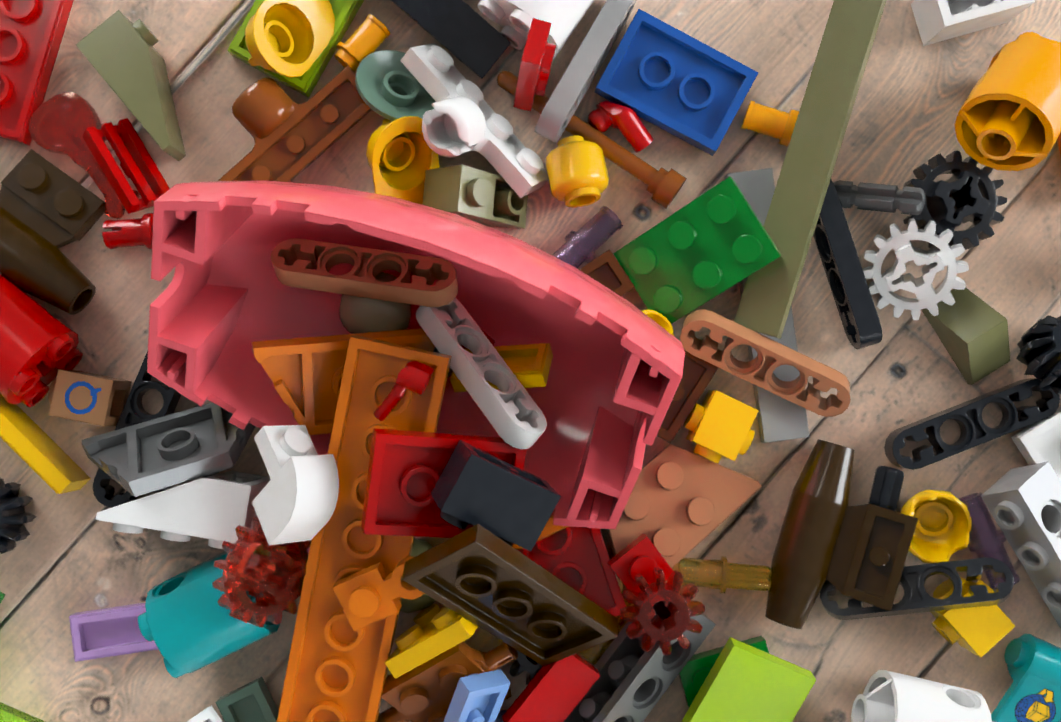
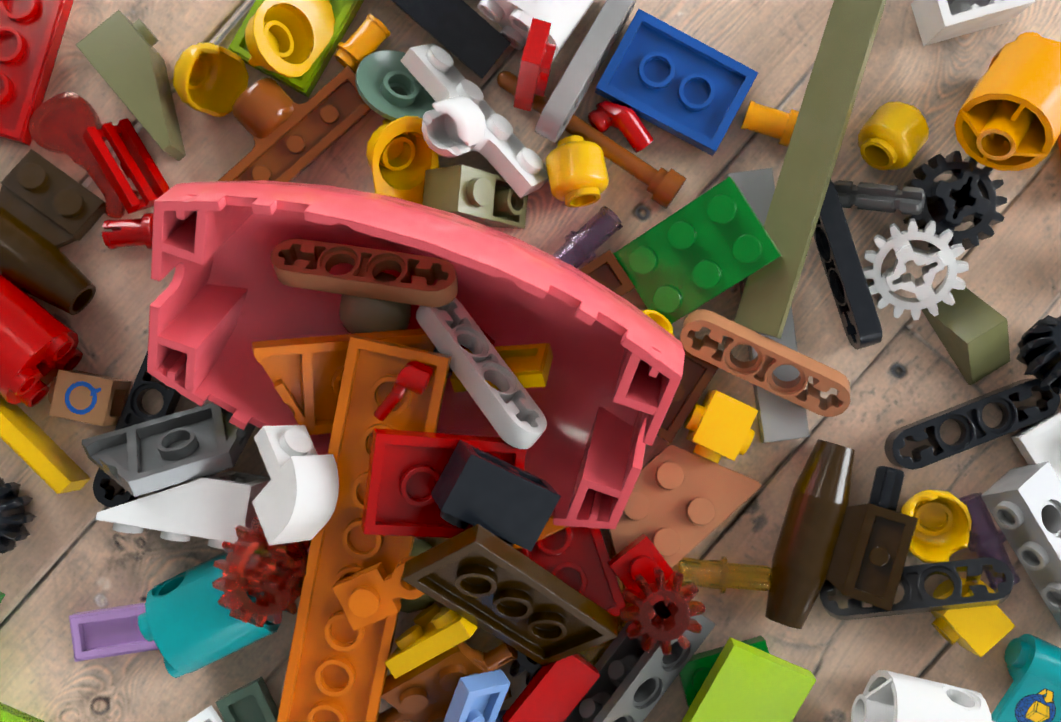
none -> yellow hair [173,42,249,117]
none -> yellow head [858,102,929,170]

